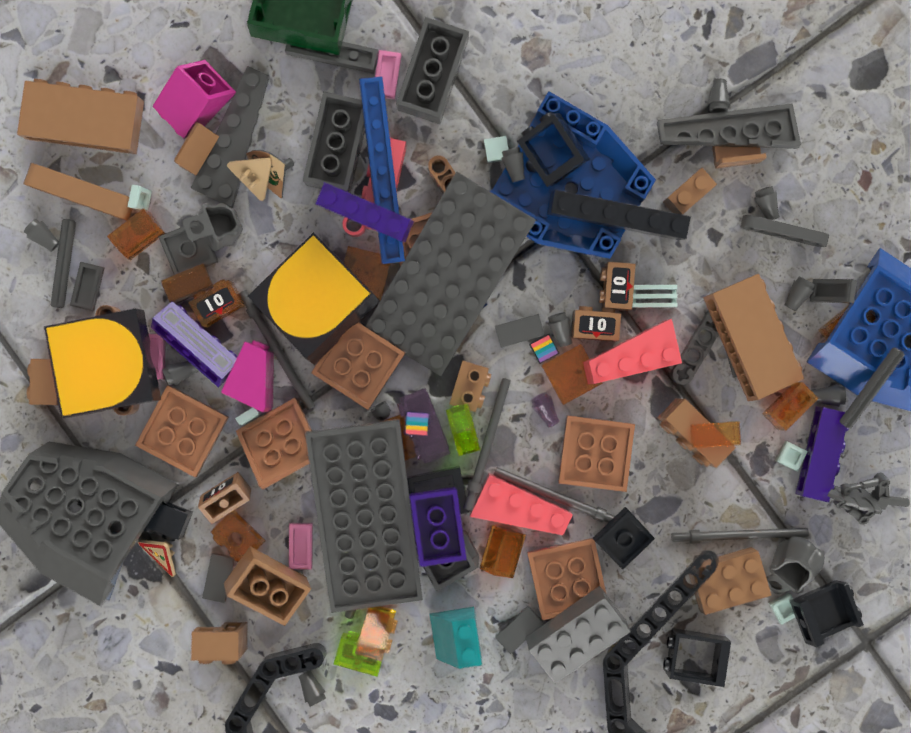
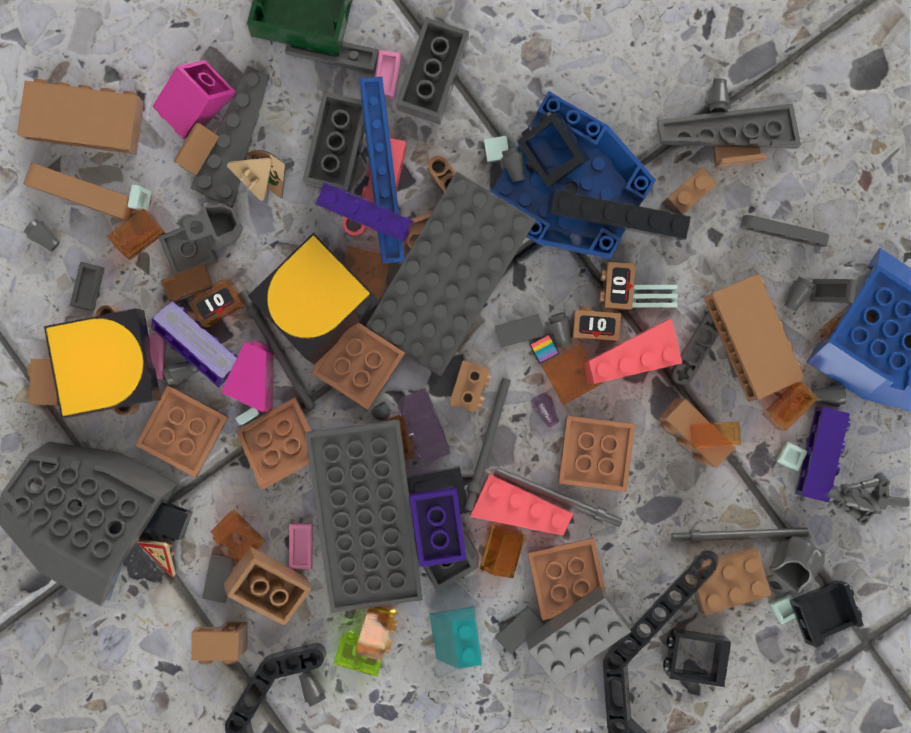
dark grey axle [50,219,76,308] -> none
medium nougat brick [198,472,251,524] -> none
tile [404,411,430,436] -> none
clear neon green brick [446,404,481,456] -> none
black tile [593,507,655,570] -> none
dark grey cone [754,186,780,220] -> none
dark grey axle [840,348,905,429] -> none

